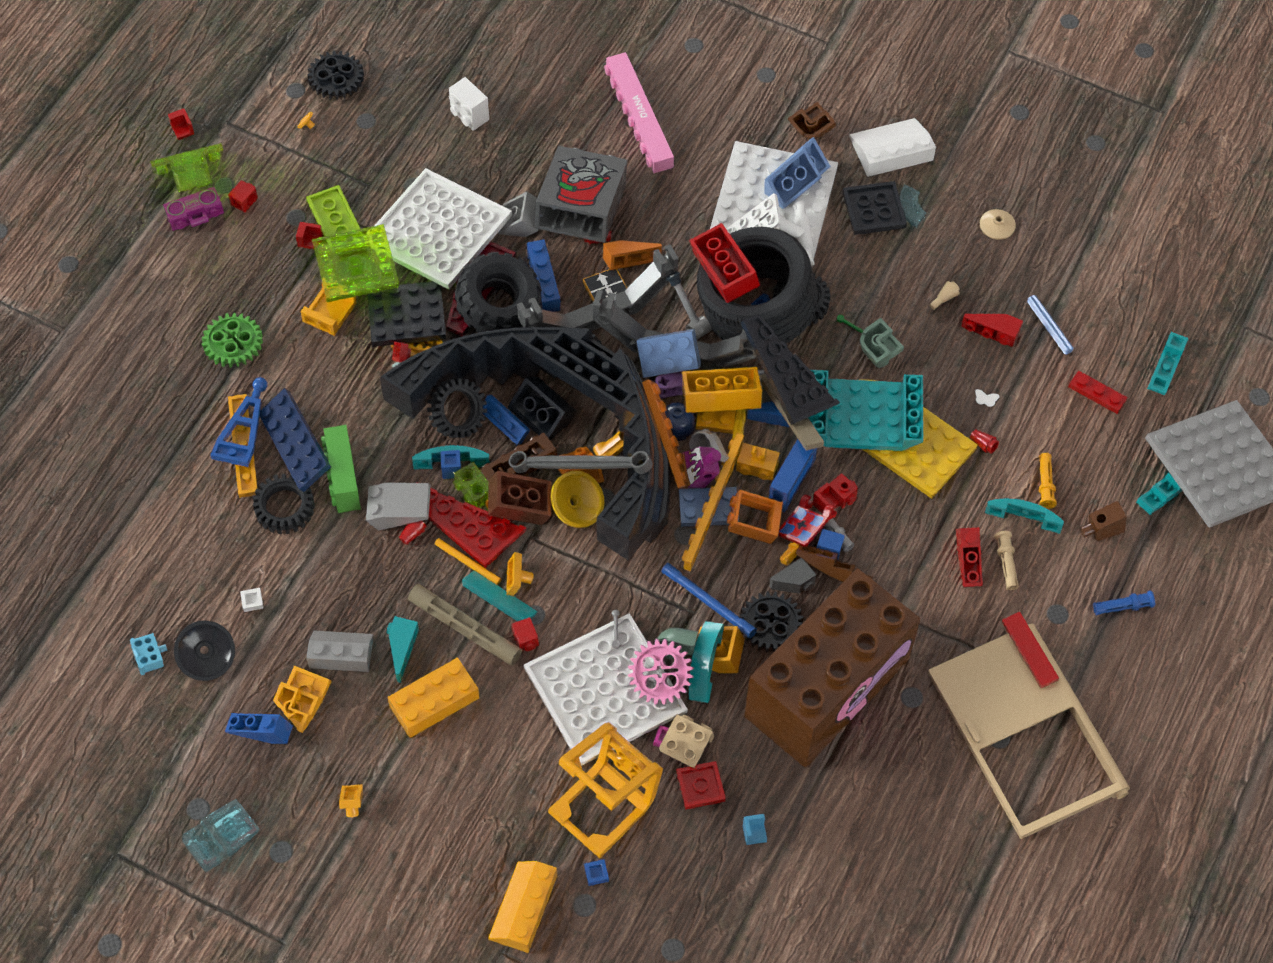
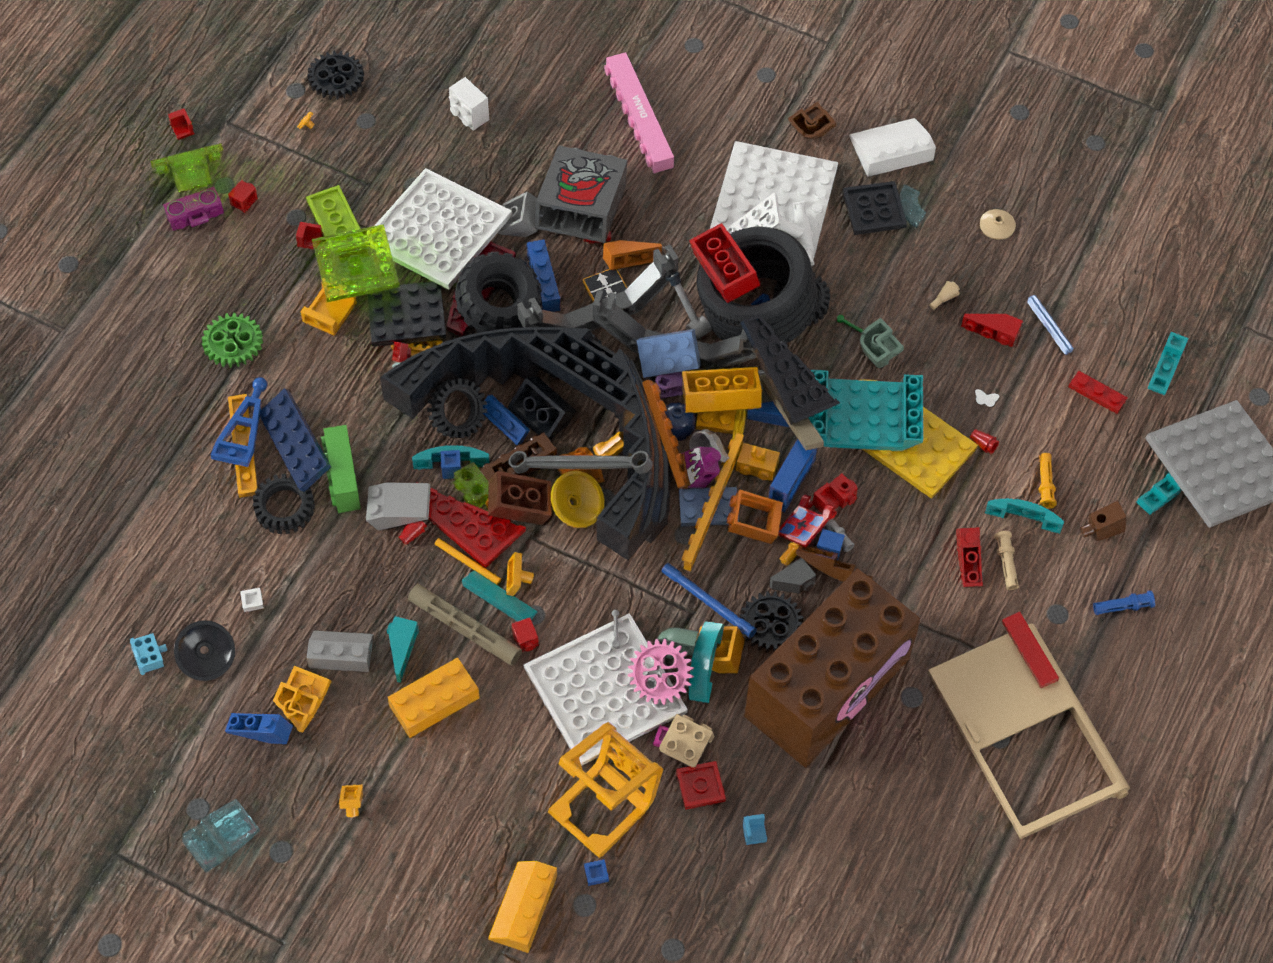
medium blue slope [764,138,831,209] -> none

